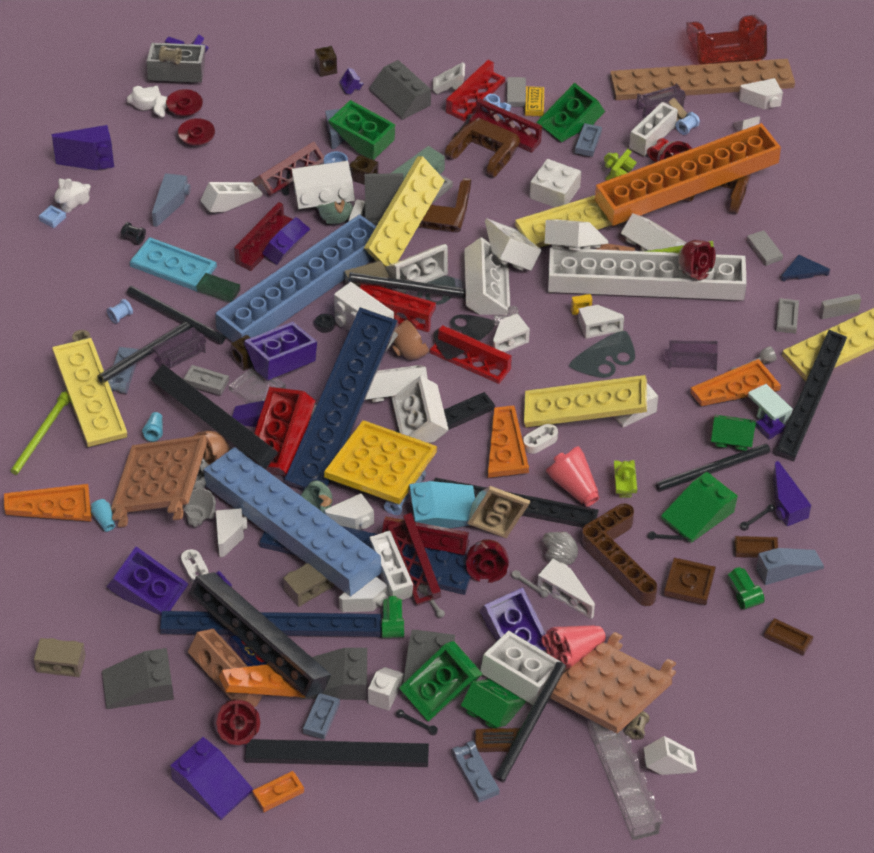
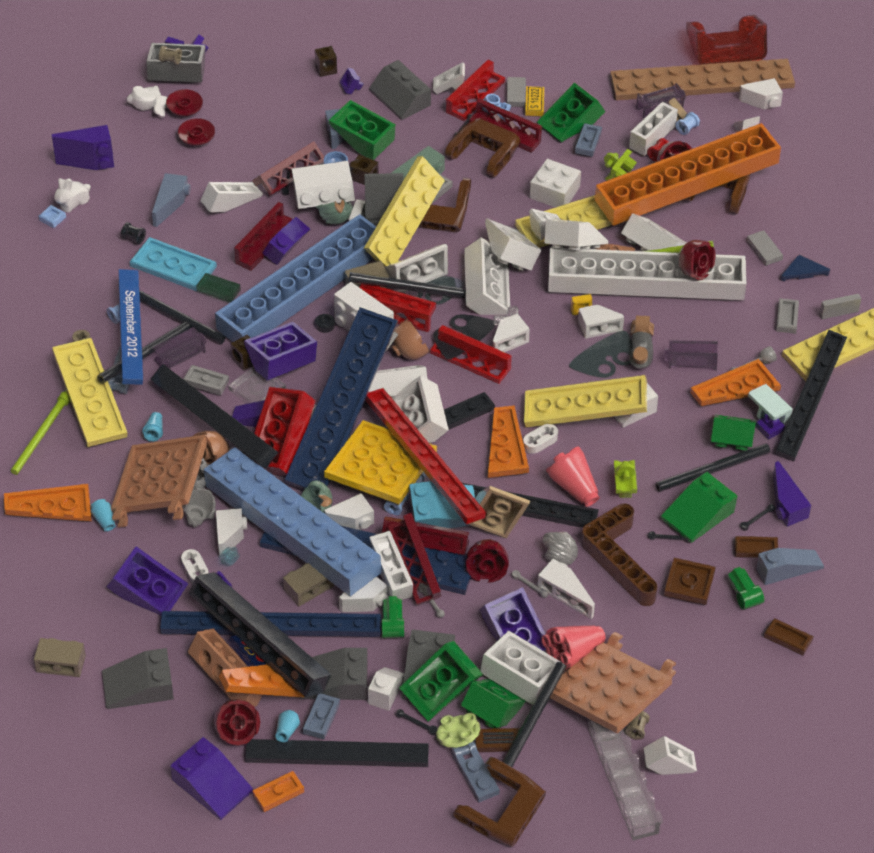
none -> blue tile [118,269,143,385]
none -> clear light blue plate [220,547,240,567]
none -> medium azure cone [275,710,300,742]
none -> red plate [365,388,486,525]
none -> yellowish green dish [436,713,480,748]
none -> reddish brown connector [452,757,546,847]
none -> white slope [529,209,561,240]
none -> piece [629,315,654,369]

